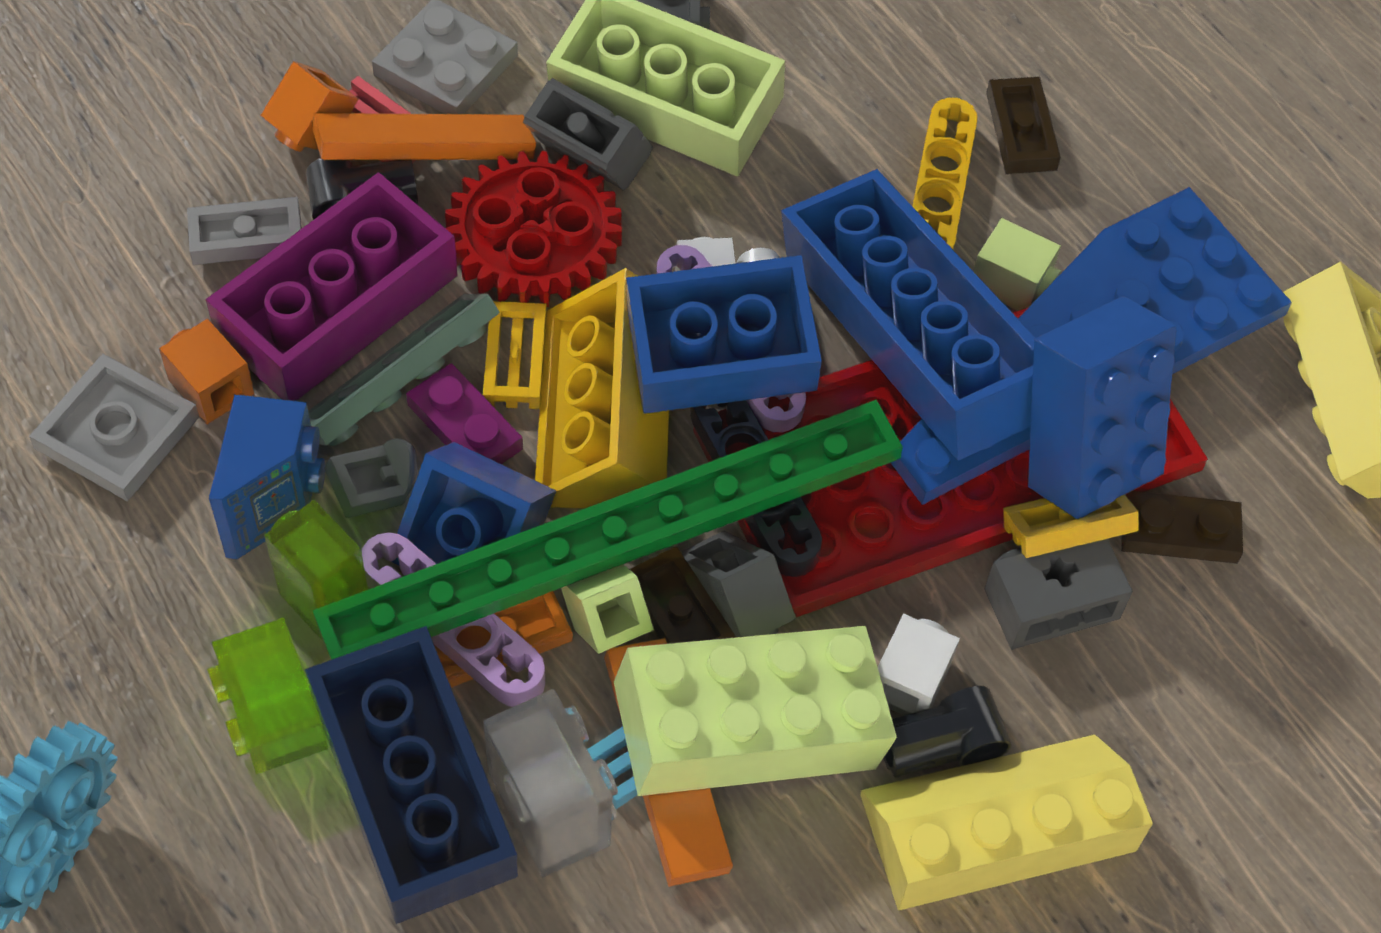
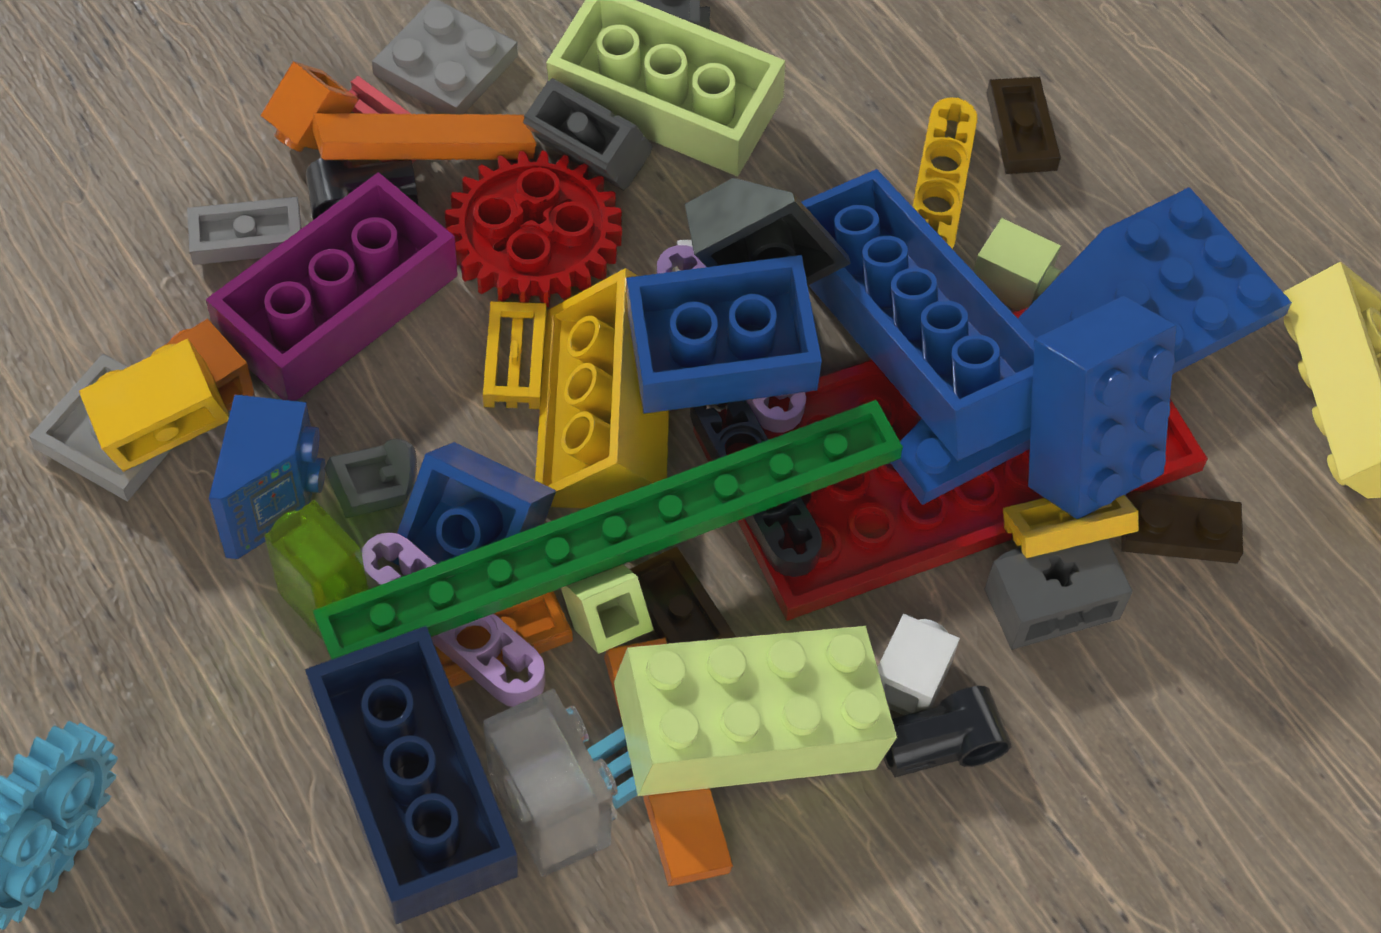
clear neon green brick [207,617,328,775] -> none
sand green plate [308,294,500,446] -> none
magenta plate [406,363,523,464] -> none
dark grey slope [681,531,796,637] -> none
light yellow slope [860,735,1153,911] -> none
none -> yellow brick [79,339,229,472]
none -> pearl dark grey slope [685,178,851,285]

